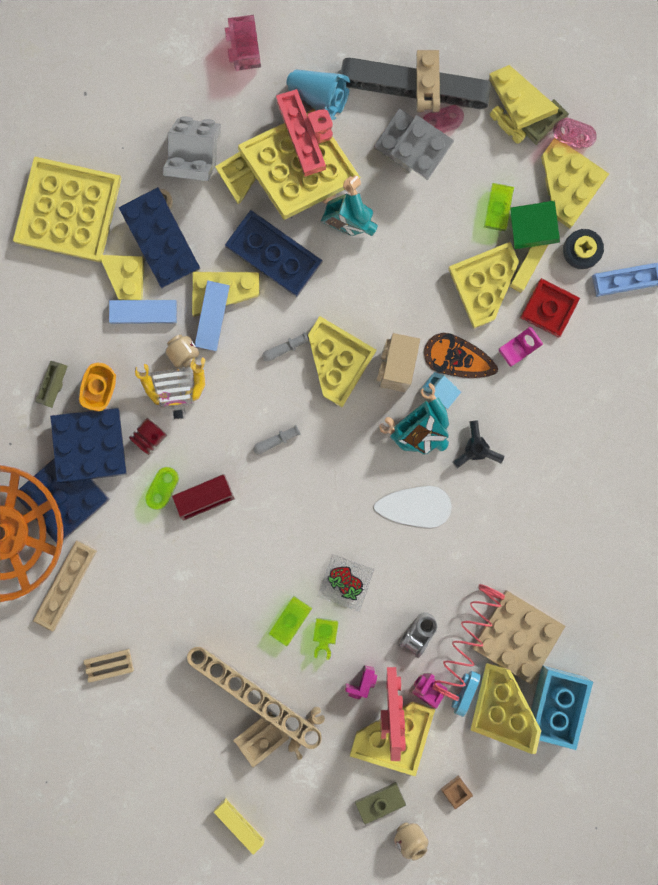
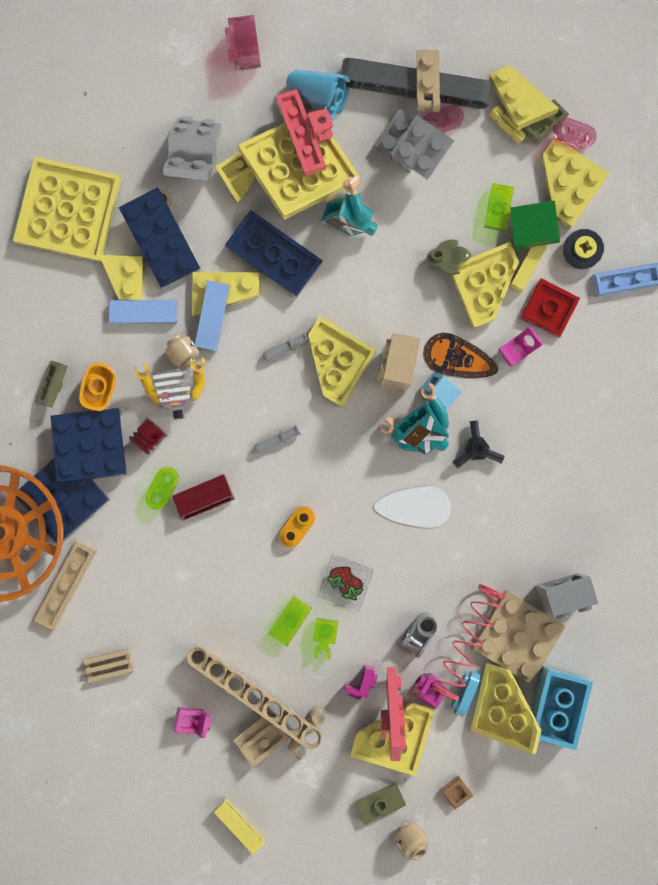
none -> dark pink bracket [172,707,211,738]
none -> light orange plate [280,506,315,547]
none -> olive plate [427,239,471,275]
none -> light grey brick [535,573,598,619]

